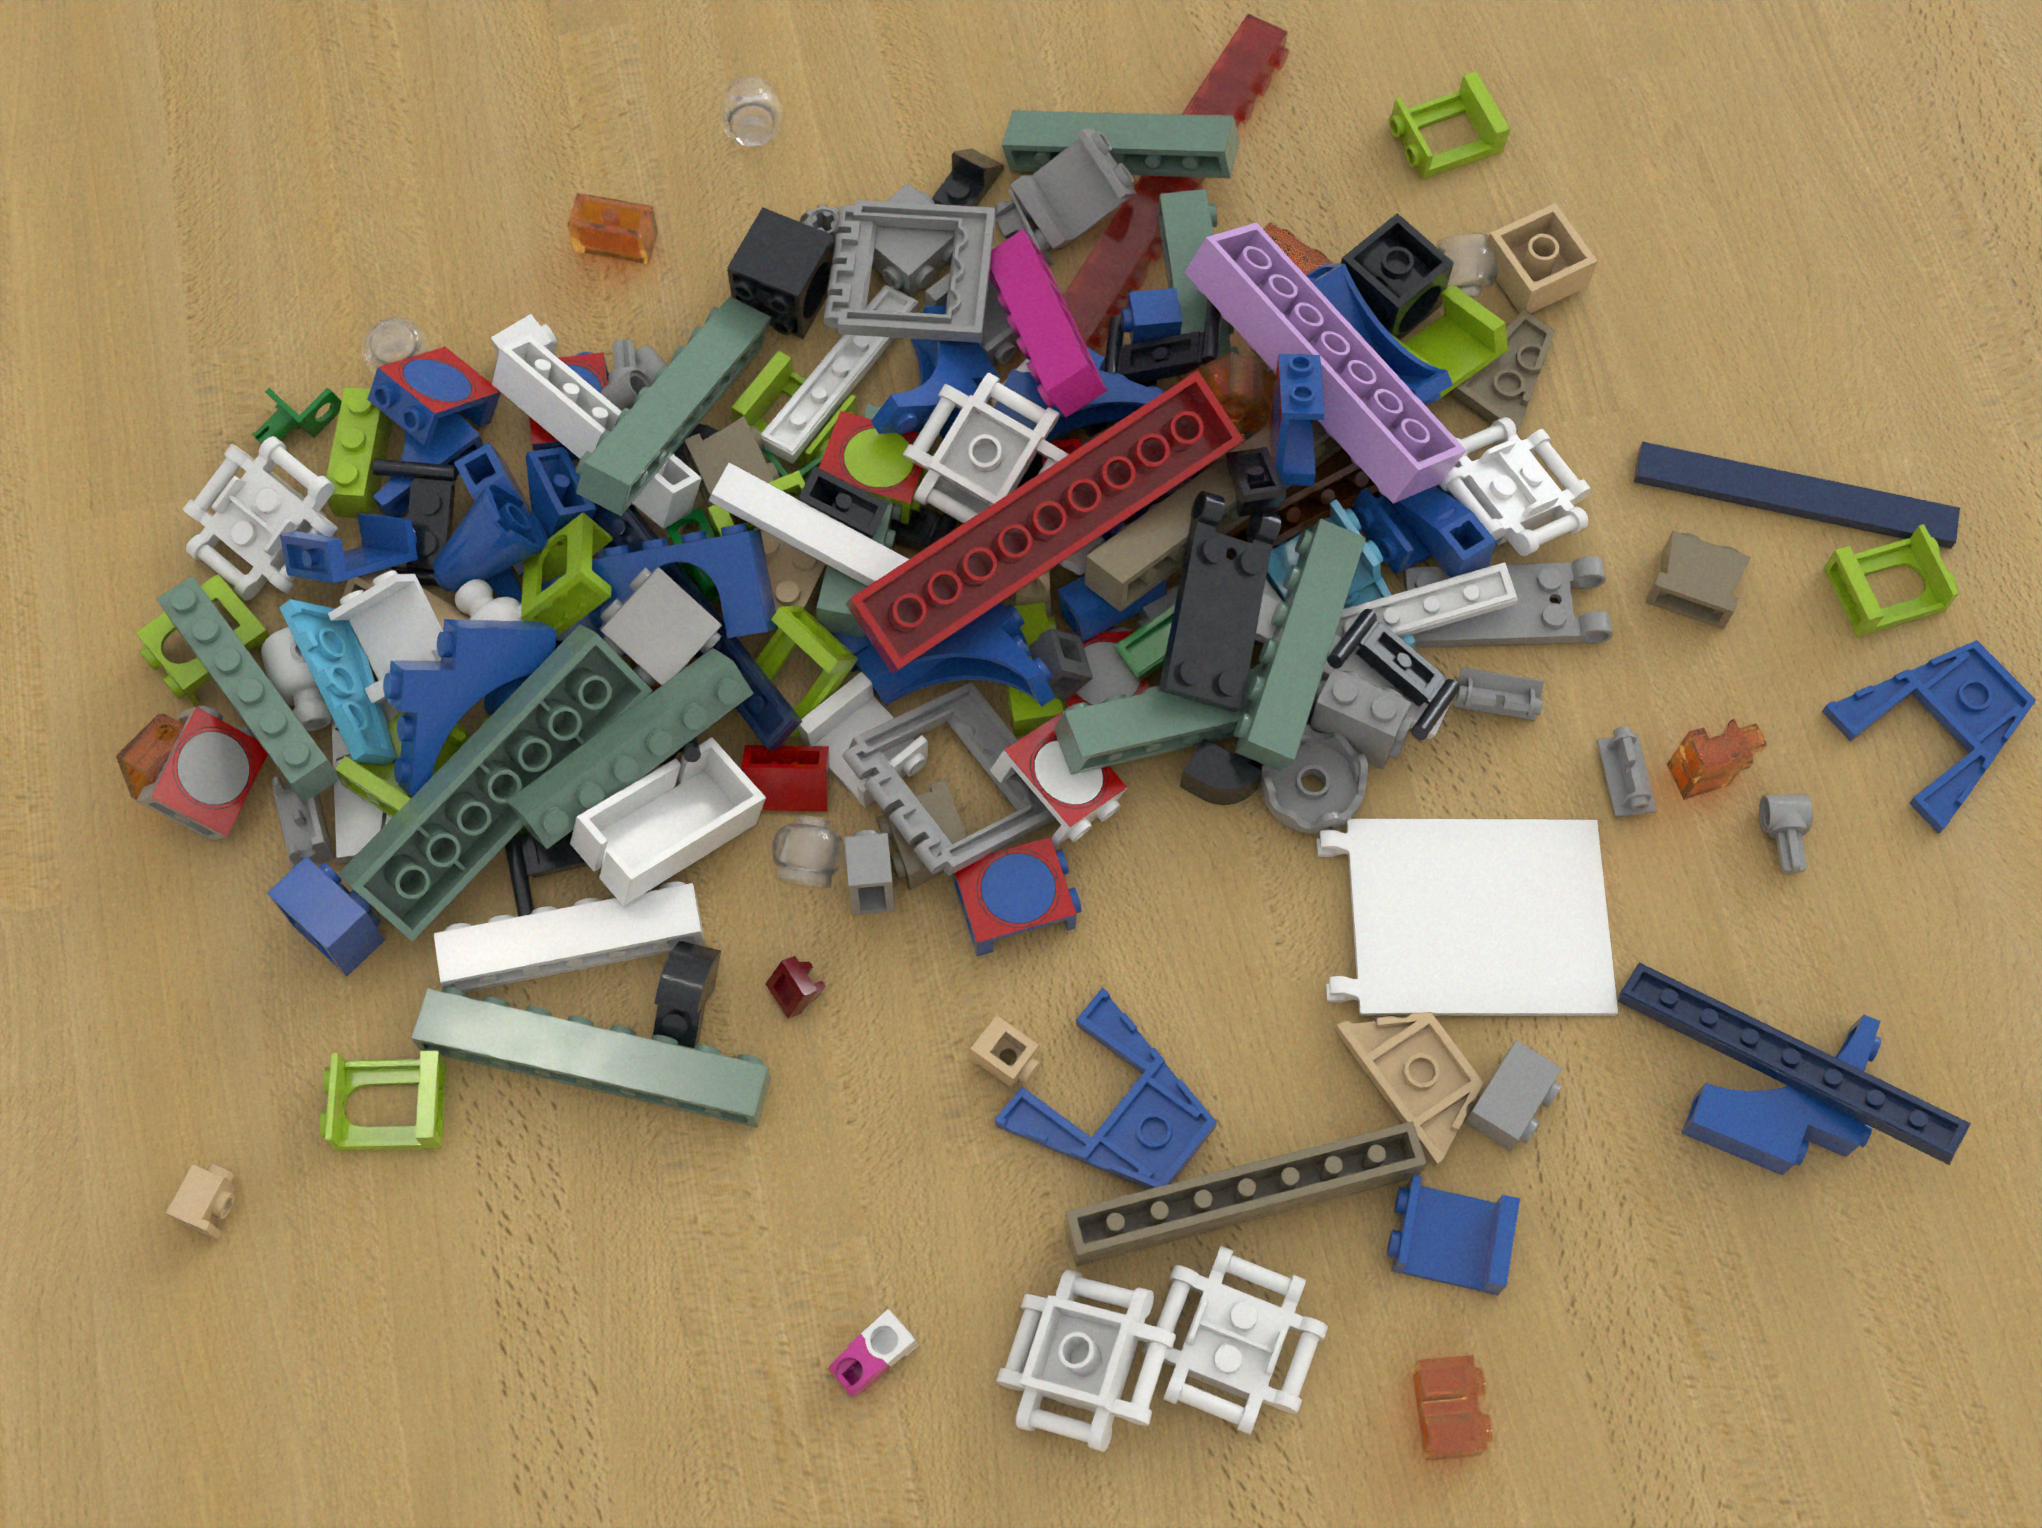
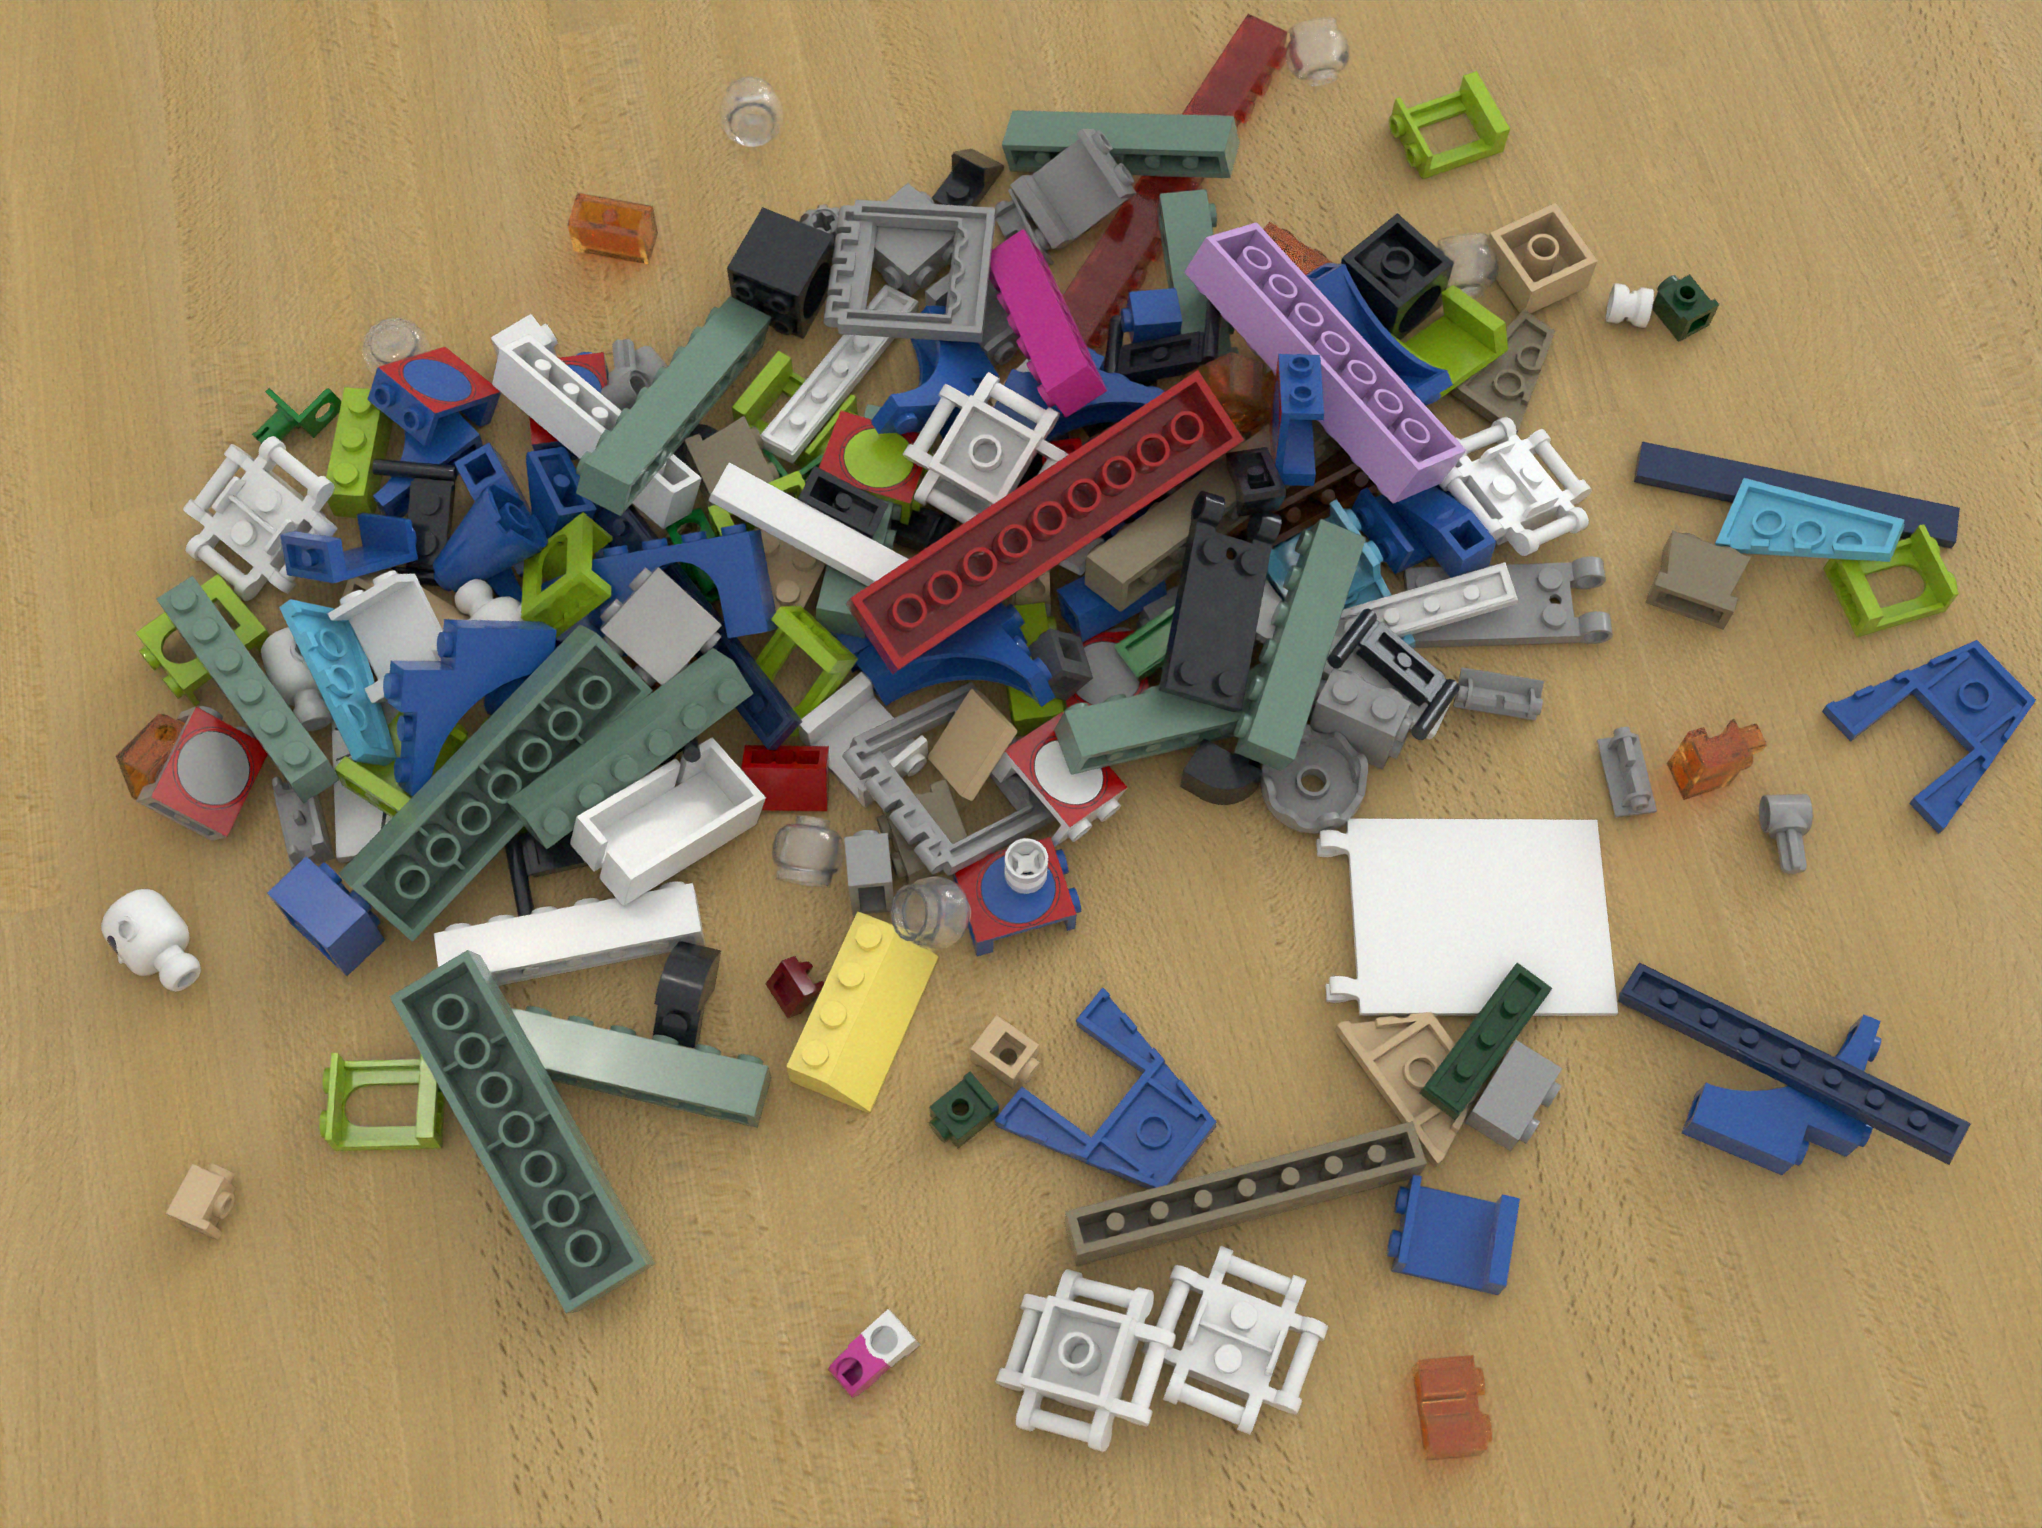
none -> white piece [101,889,201,992]
none -> sand green brick [390,950,655,1313]
none -> light yellow slope [786,911,939,1114]
none -> clear piece [891,876,971,950]
none -> tan tile [927,688,1018,801]
none -> dark green brick [928,1071,999,1149]
none -> white wheel [1004,838,1048,894]
none -> clear piece [1286,17,1350,86]
none -> dark green tile [1419,962,1553,1120]
none -> white wheel [1606,283,1654,328]
none -> dark green brick [1652,274,1719,342]
none -> medium azure wing [1715,478,1904,562]

